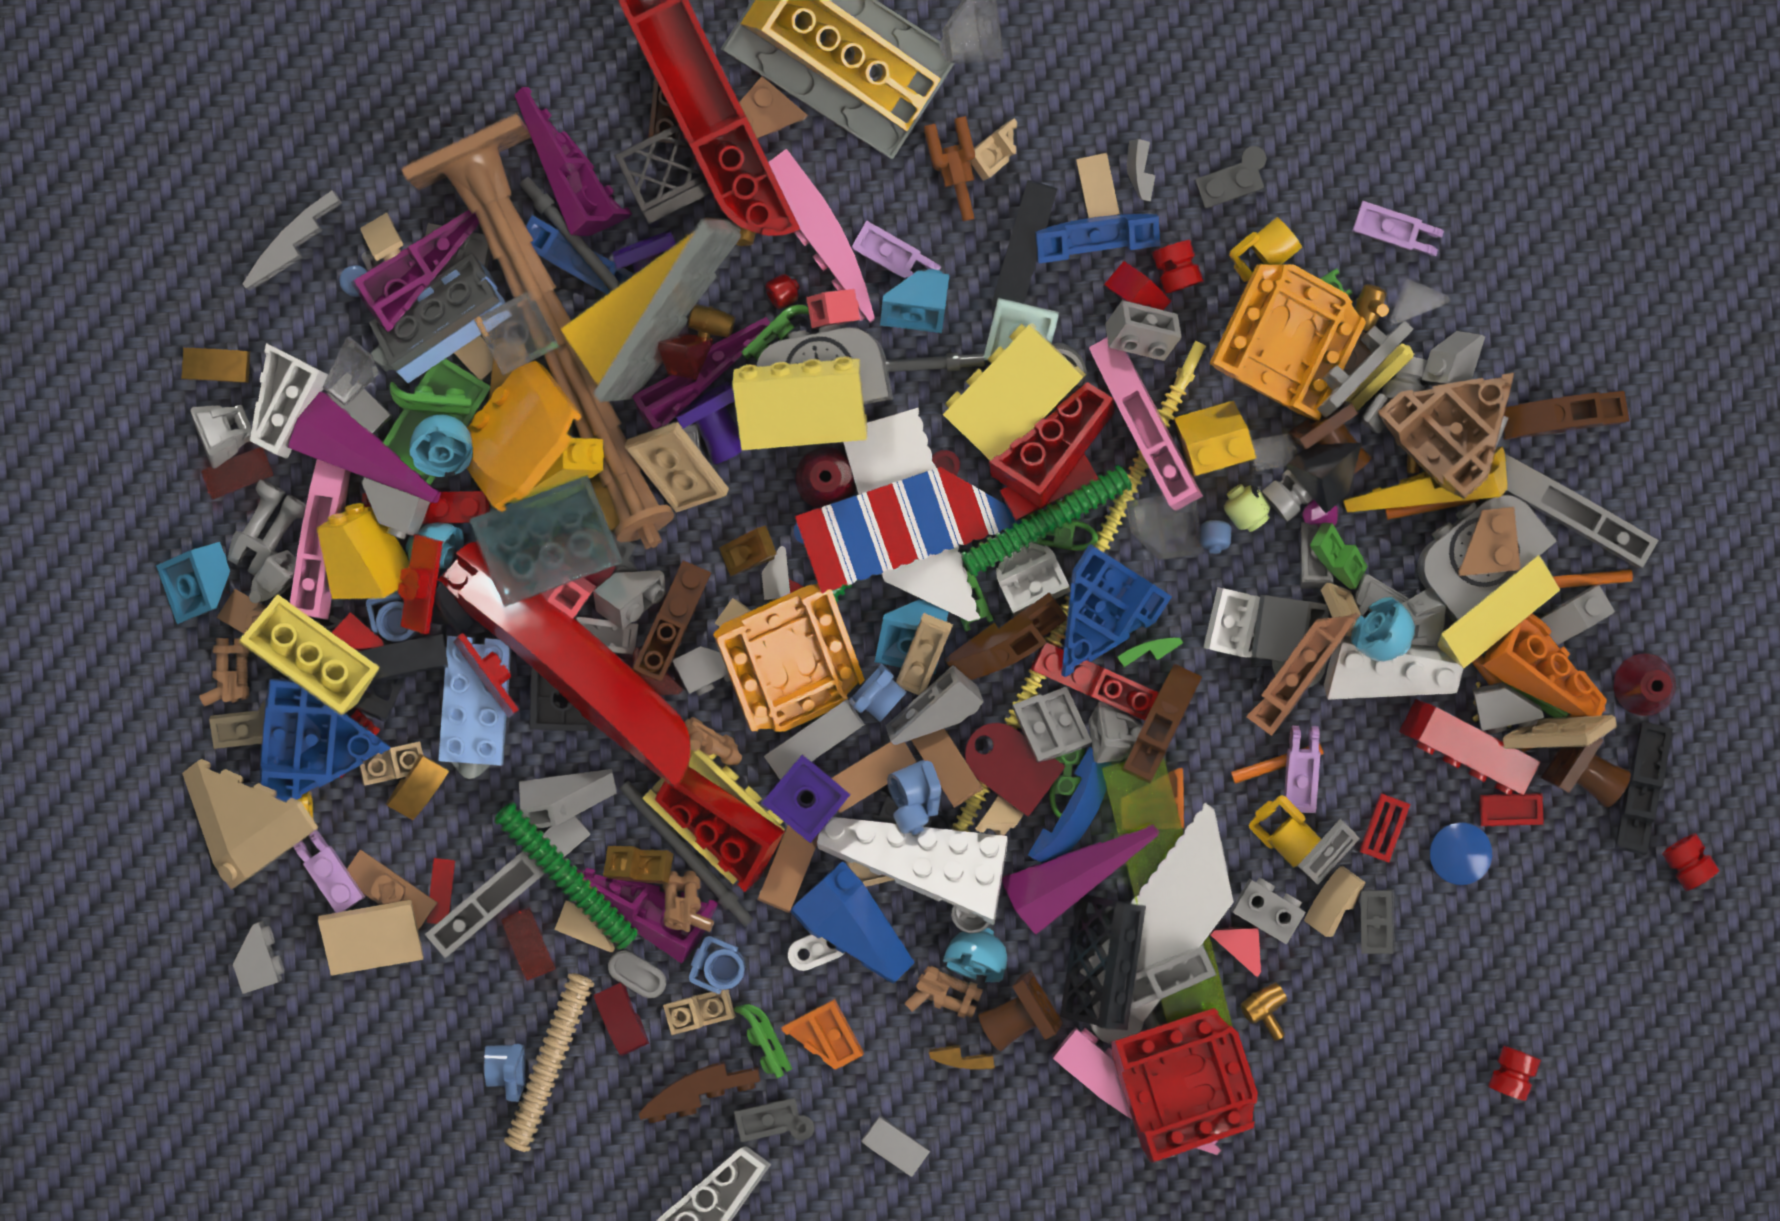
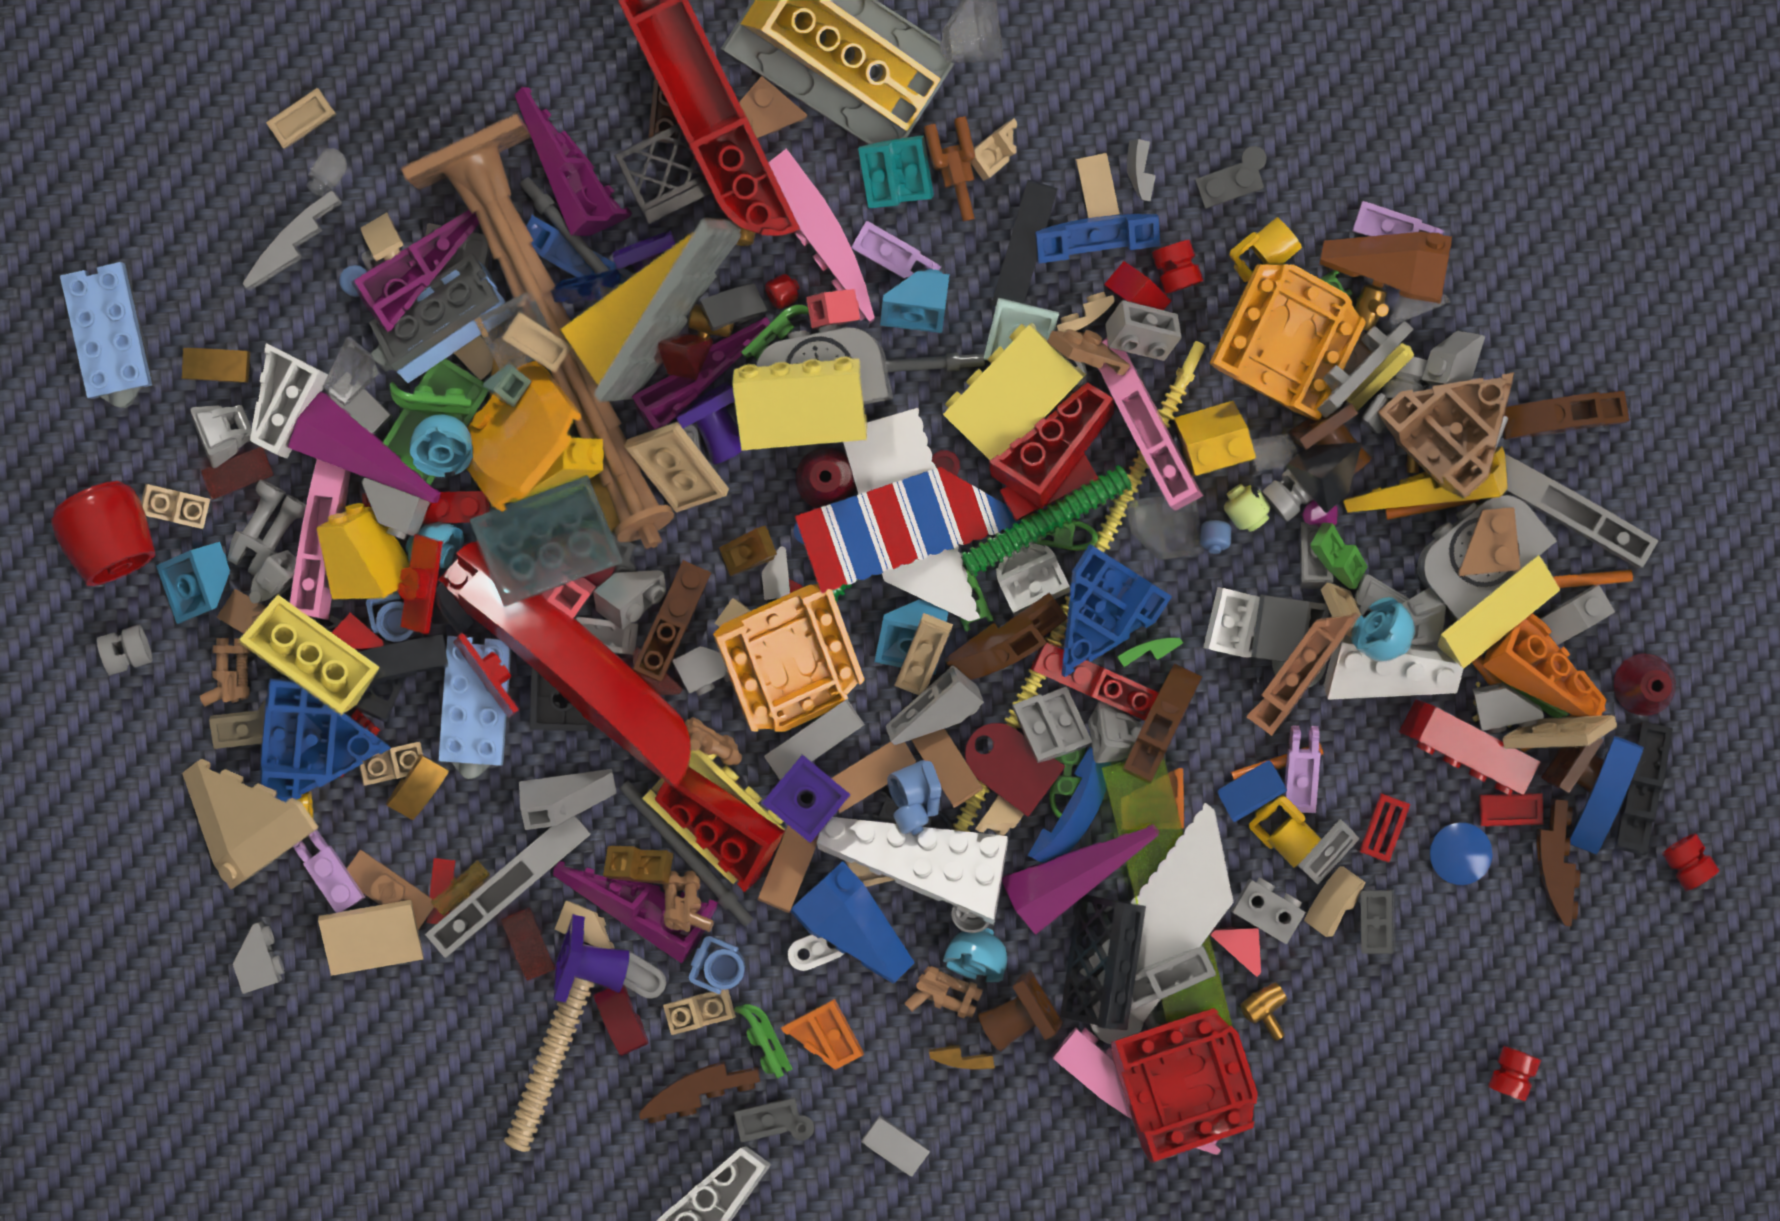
medium blue piece [484,1044,526,1102] -> none
green piece [494,802,638,950] -> none
medium blue piece [848,663,906,722] -> none
none -> red piece [51,481,155,586]
none -> light blue piece [60,262,154,408]
none -> light grey wheel [97,624,153,676]
none -> tan slope [141,484,210,529]
none -> tan tile [266,88,336,149]
none -> clear arm [306,149,347,197]
none -> clear yellow pin [431,860,491,916]
none -> sand green slope [483,364,532,407]
none -> tan tile [502,311,572,373]
none -> clear blue wing [551,269,621,304]
none -> dark purple plant [554,914,630,1003]
none -> dark grey slope [699,284,767,332]
none -> teal slope [858,136,934,208]
none -> medium nougat wing [1047,329,1130,375]
none -> tan slope [1056,292,1115,332]
none -> blue slope [1217,760,1287,822]
none -> dark orange wedge [1320,232,1452,304]
none -> reddish brown slope [1536,798,1581,927]
none -> blue slope [1569,736,1644,855]

